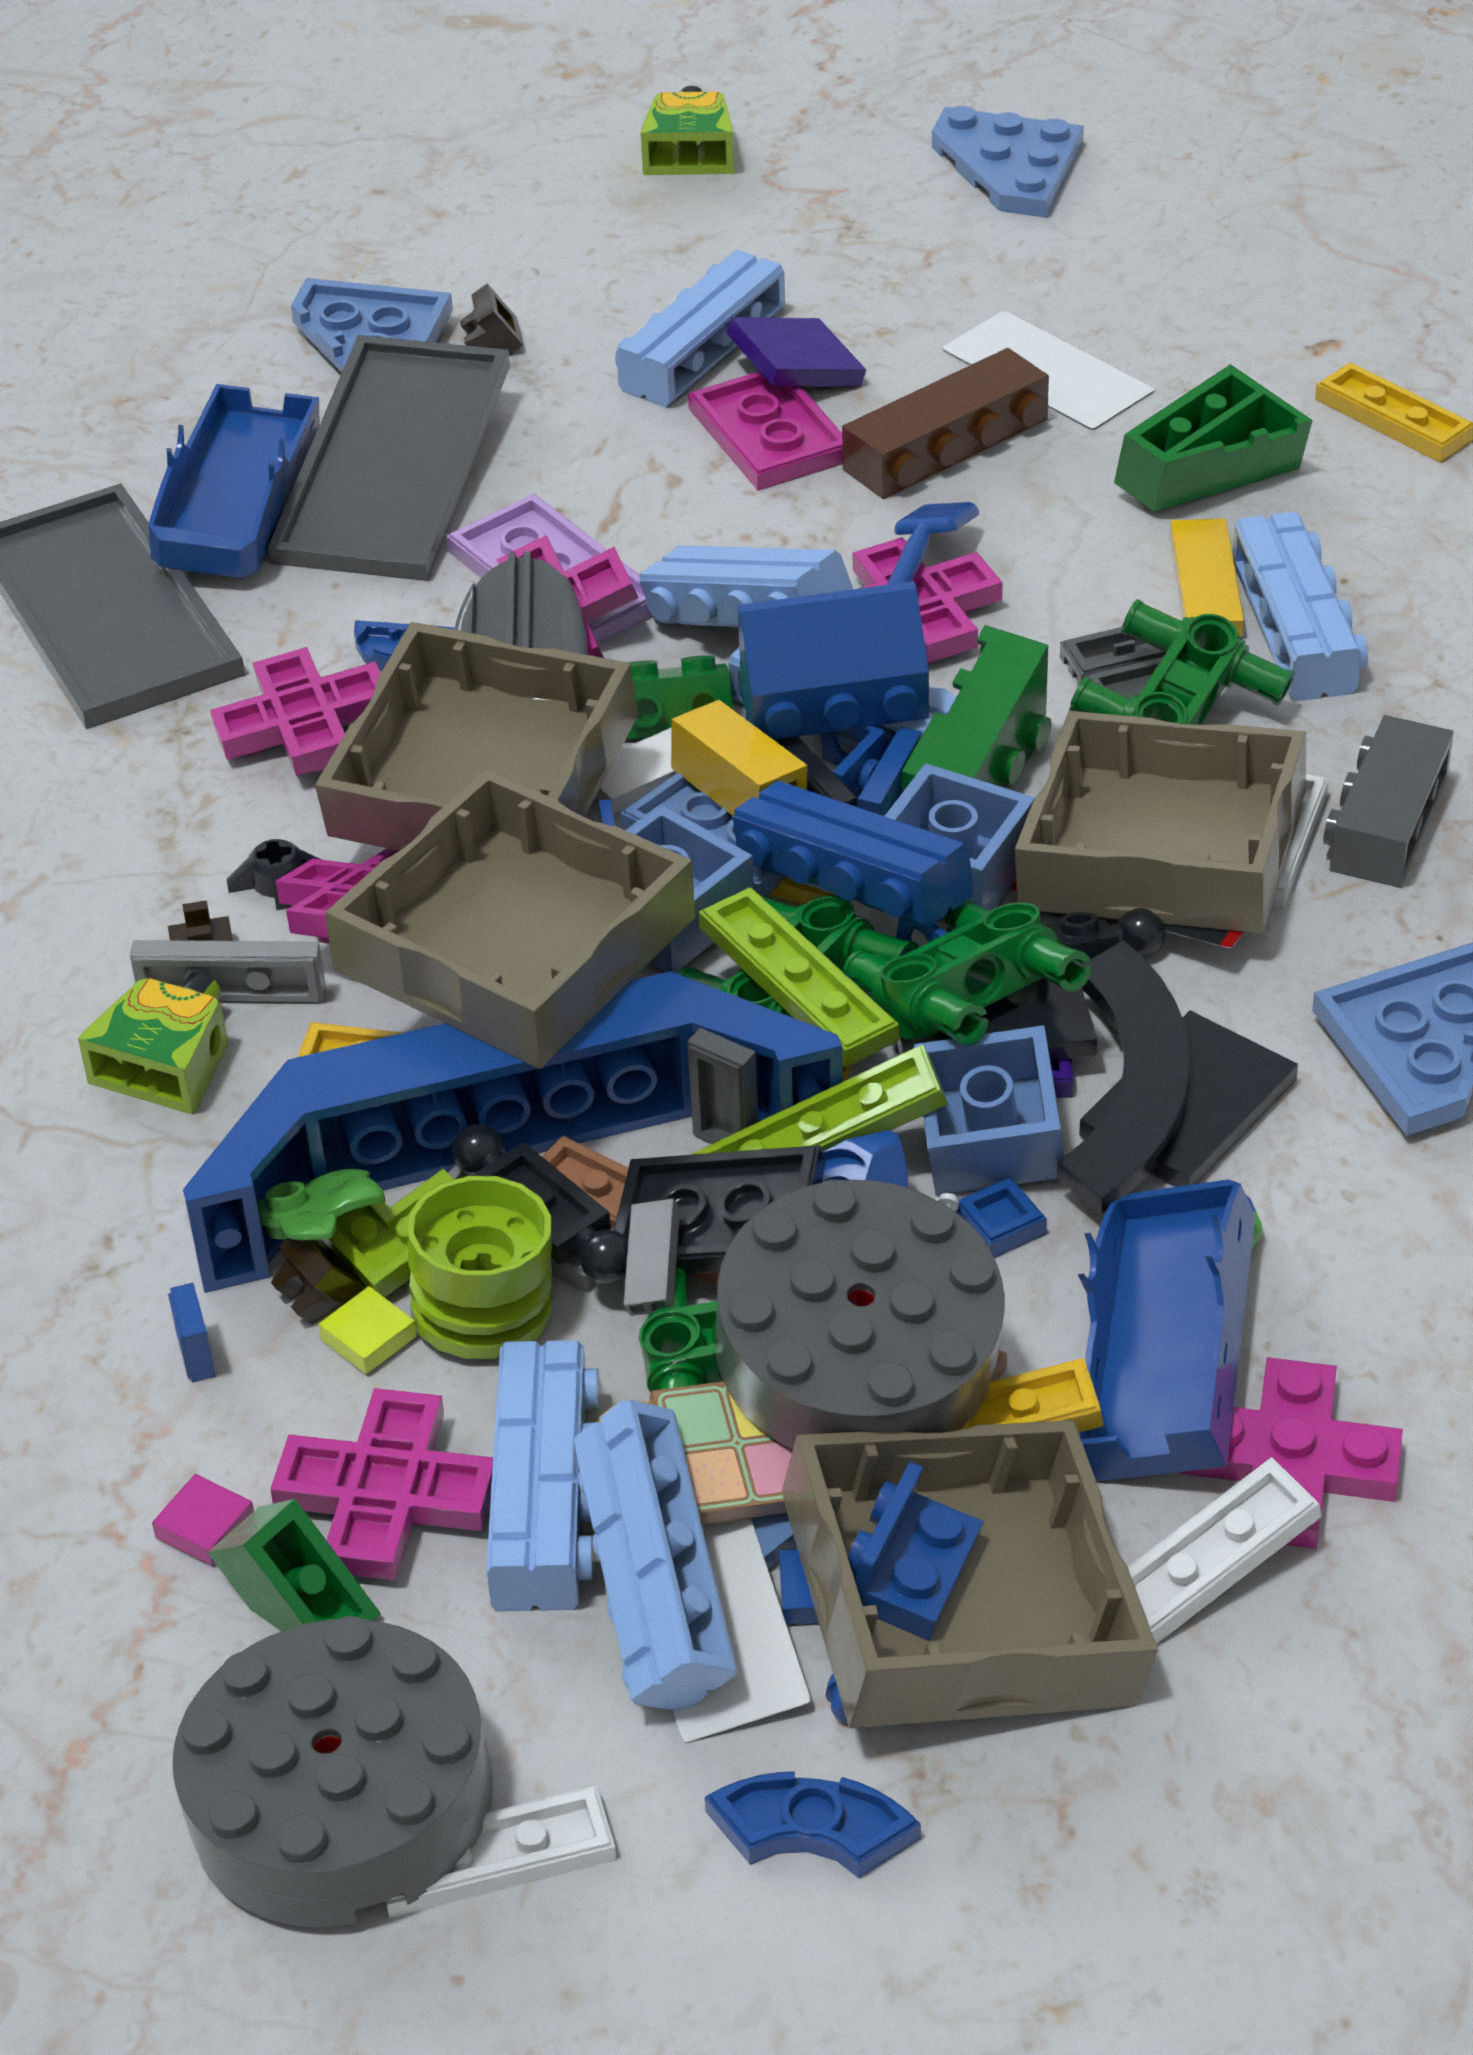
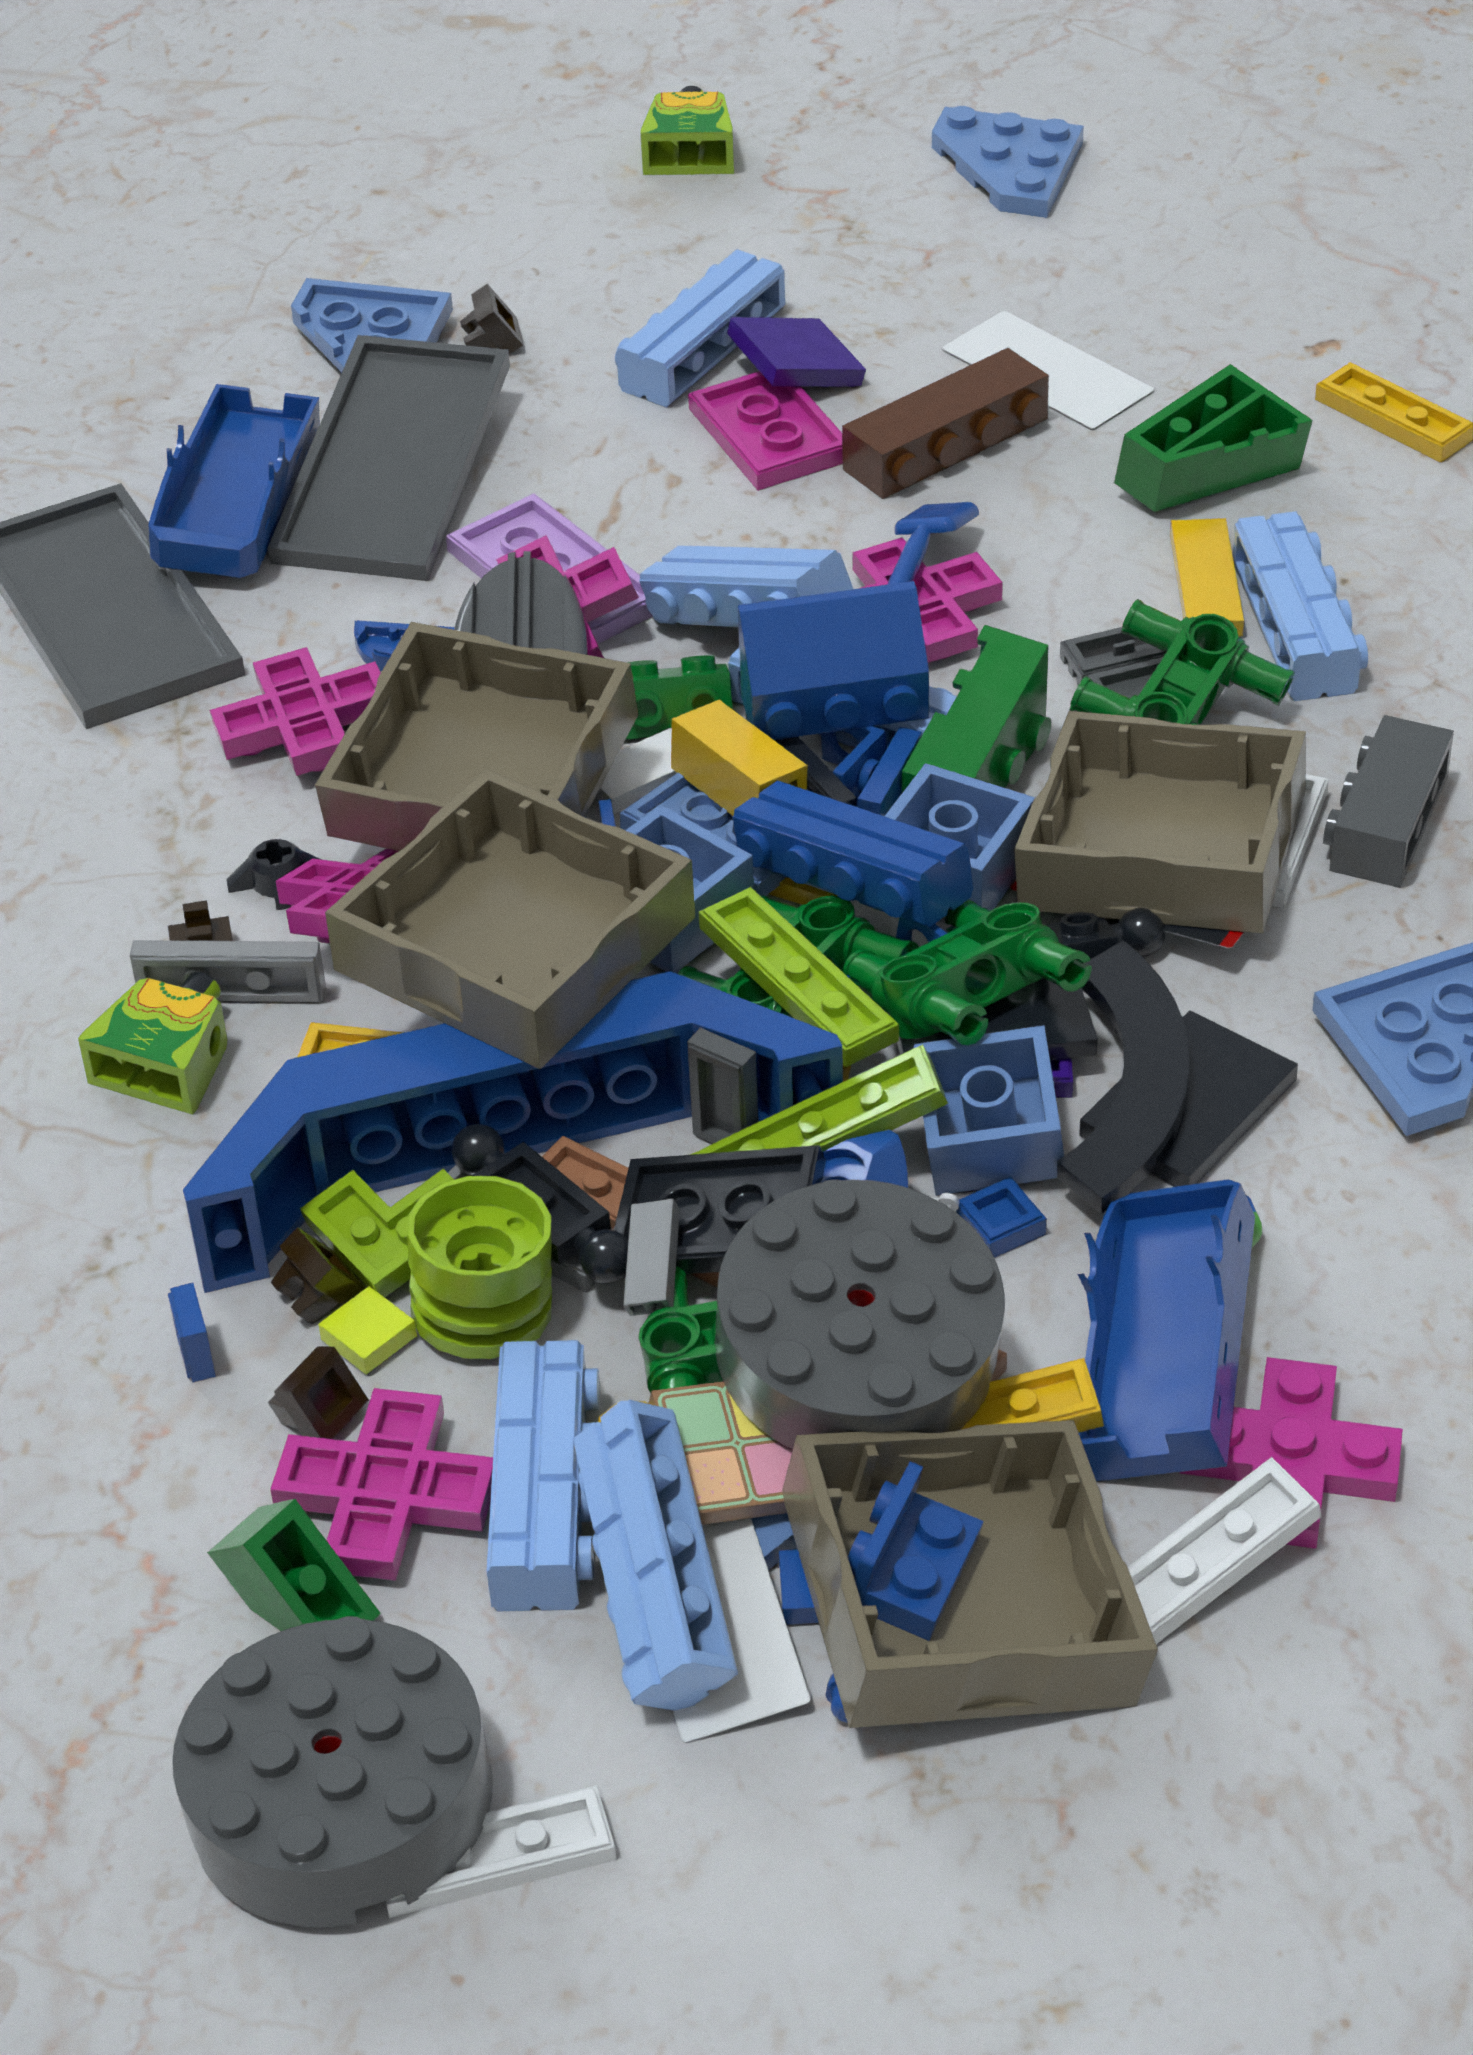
dark pink tile [152,1473,254,1566] -> none
bright green plate [257,1169,386,1240] -> none
blue tile [704,1771,921,1878] -> none
none -> dark brown tile [268,1346,369,1439]

